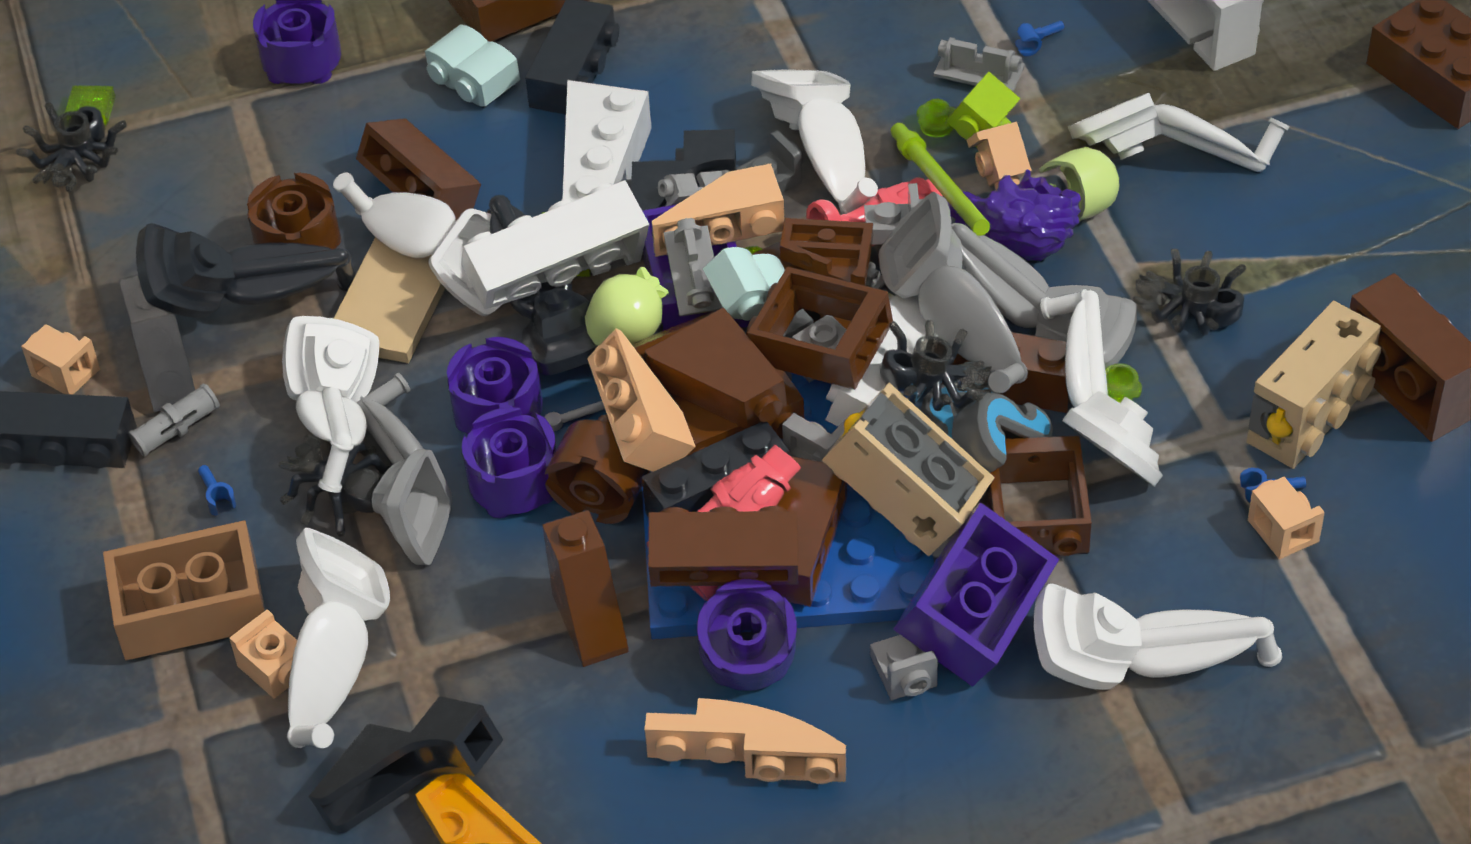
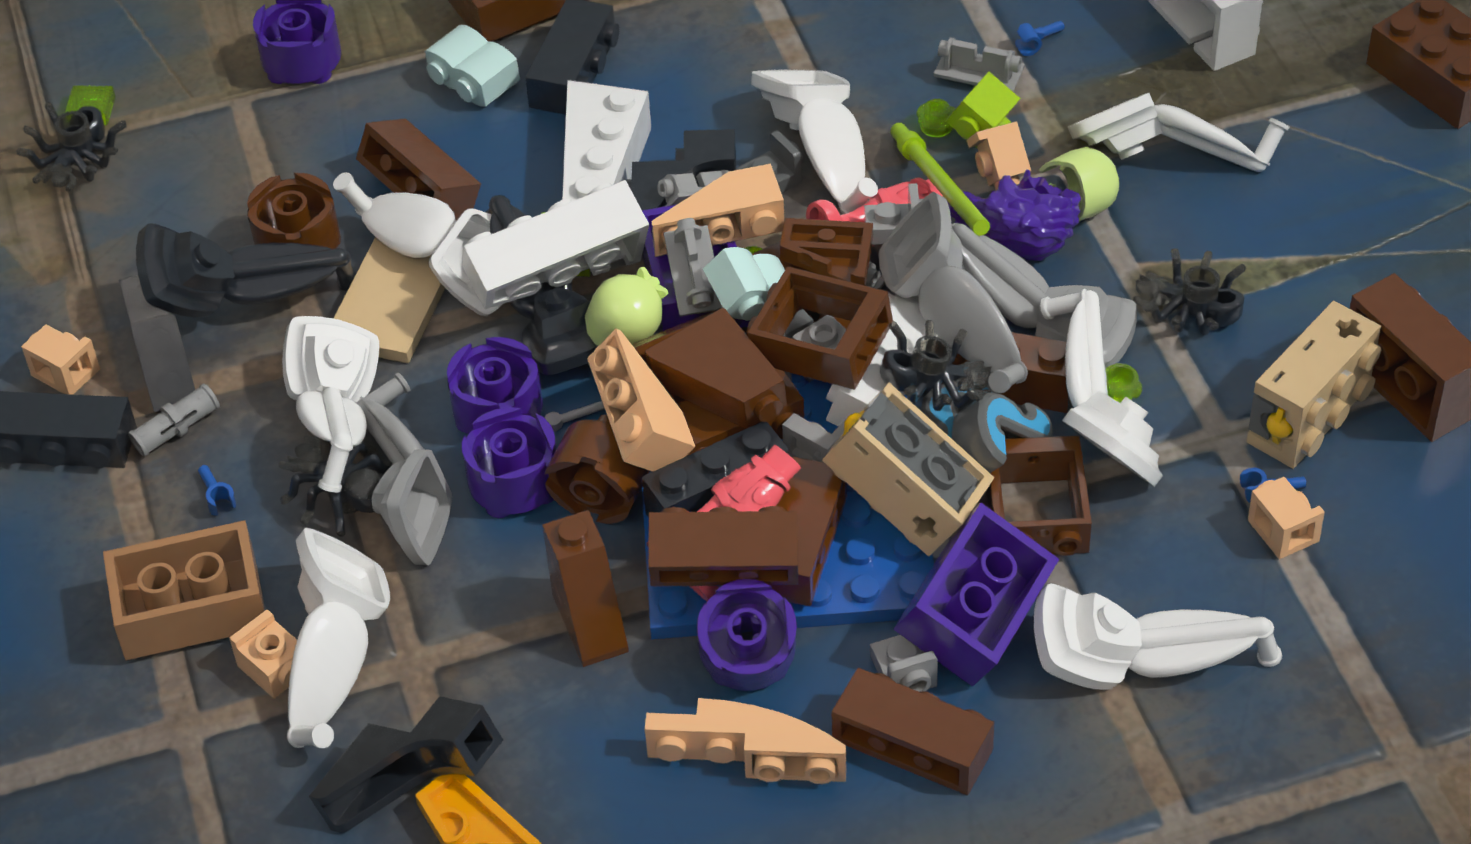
none -> reddish brown brick [831,667,994,796]

